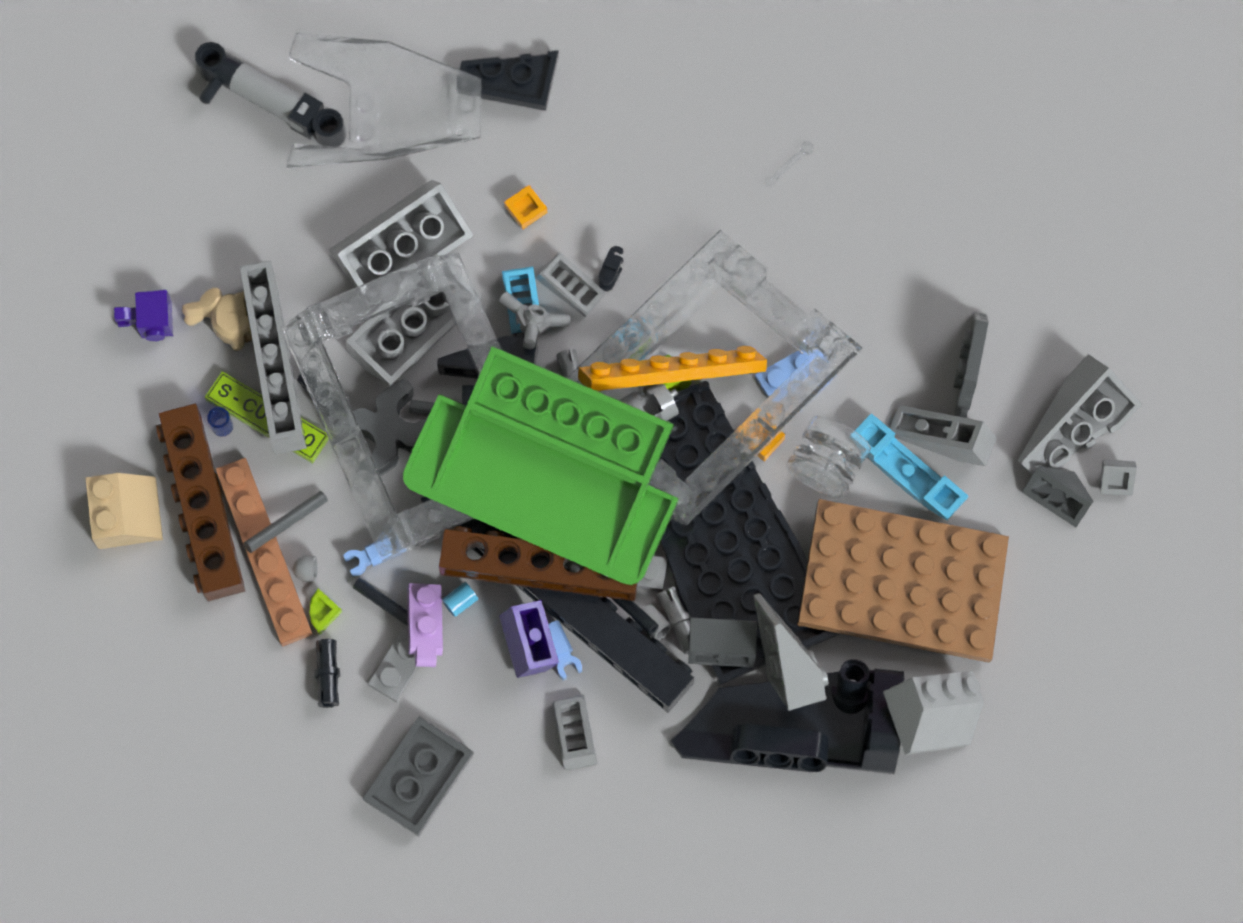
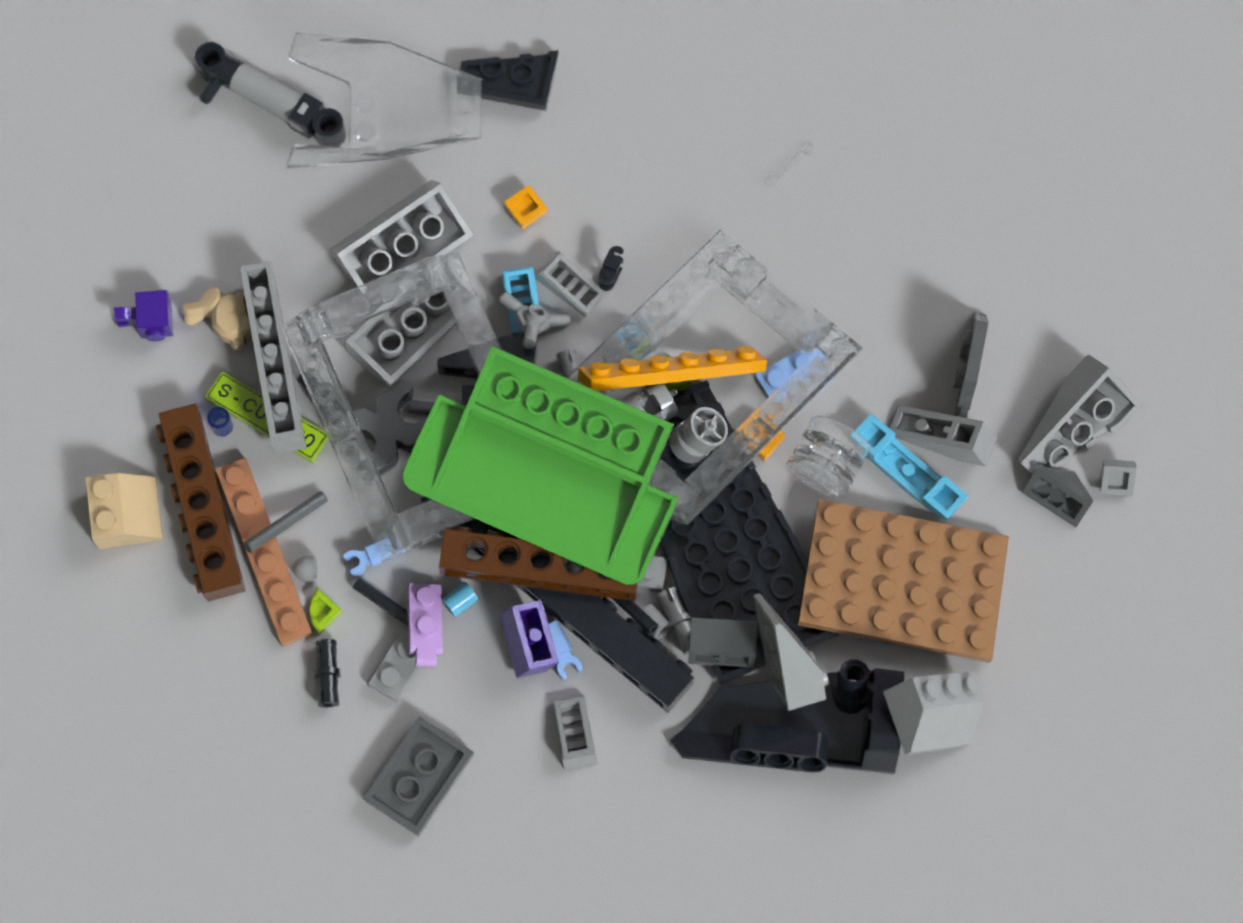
none -> light grey wheel [669,407,728,464]

